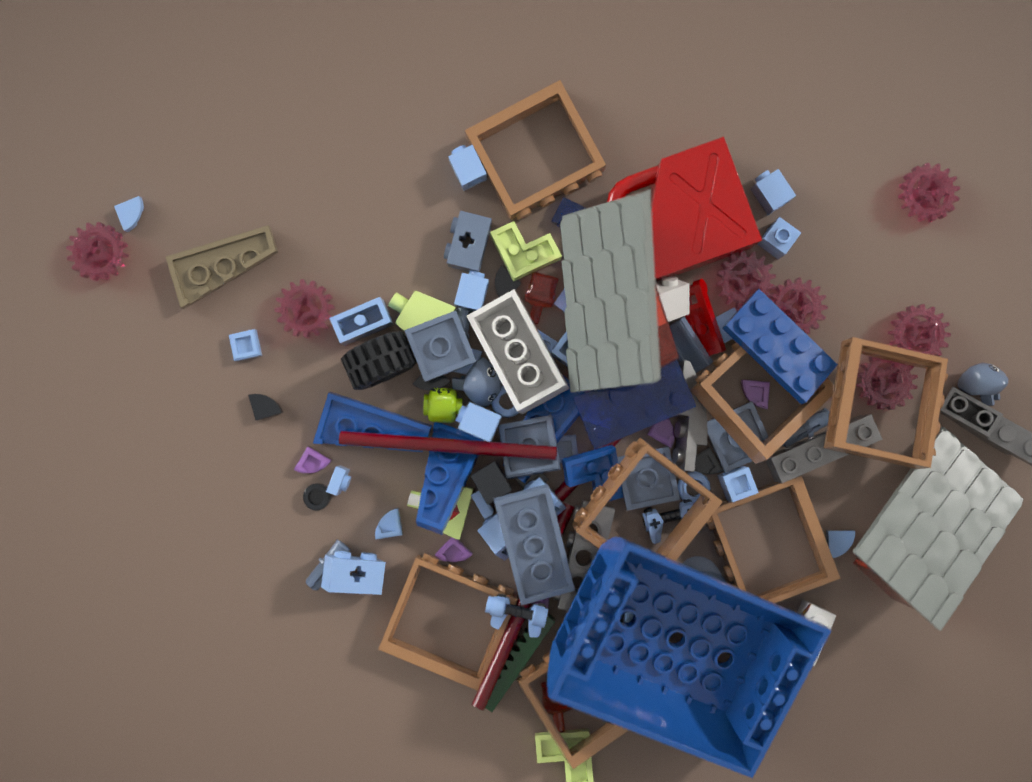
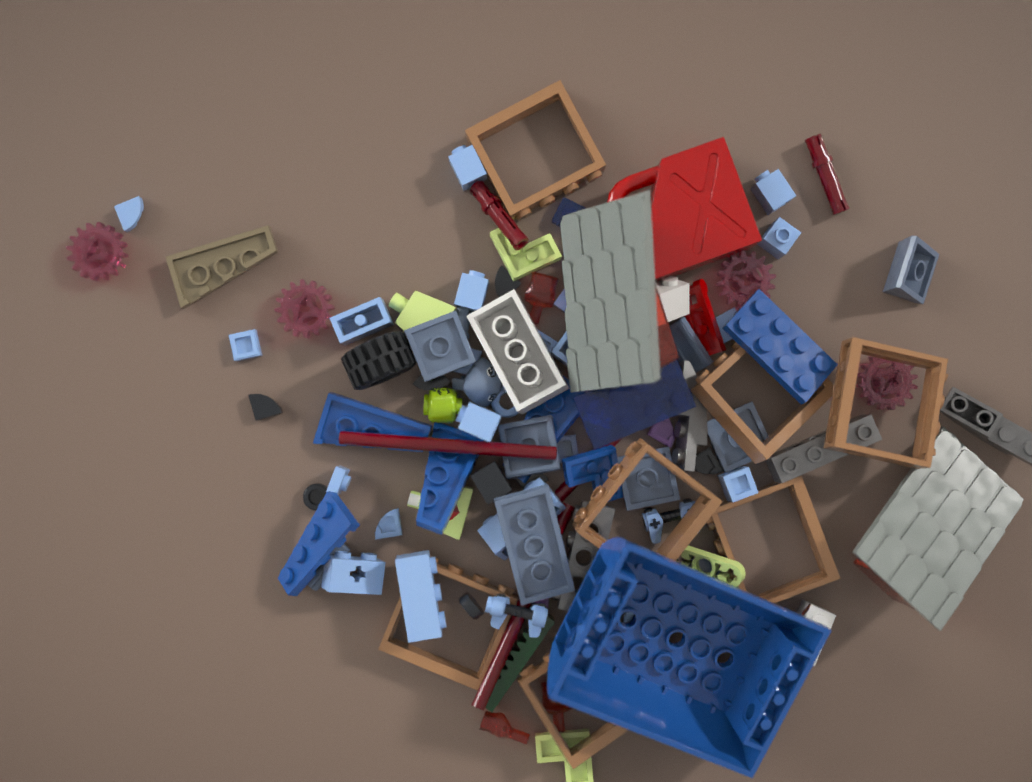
medium lavender tile [294,447,332,473] -> none
medium lavender tile [435,537,473,562] -> none
sand blue brick [444,211,492,272] -> none
light blue tile [471,490,494,519] -> none
light blue piece [677,471,711,502] -> none
medium lavender tile [741,380,770,409] -> none
clear pink gear [769,277,828,334] -> none
sand blue pin [783,407,830,448] -> none
light blue tile [826,530,855,558] -> none
clear pink gear [888,304,951,356] -> none
clear pink gear [898,162,960,223] -> none
sand blue piece [957,362,1009,406] -> none
none -> blue wing [278,491,360,596]
none -> light blue brick [395,550,447,643]
none -> black tile [459,592,484,620]
none -> dark red pin [469,180,529,250]
none -> clear red piece [479,710,530,745]
none -> yellowish green beam [676,545,746,587]
none -> dark red pin [804,133,850,215]
none -> sand blue slope [883,235,939,304]

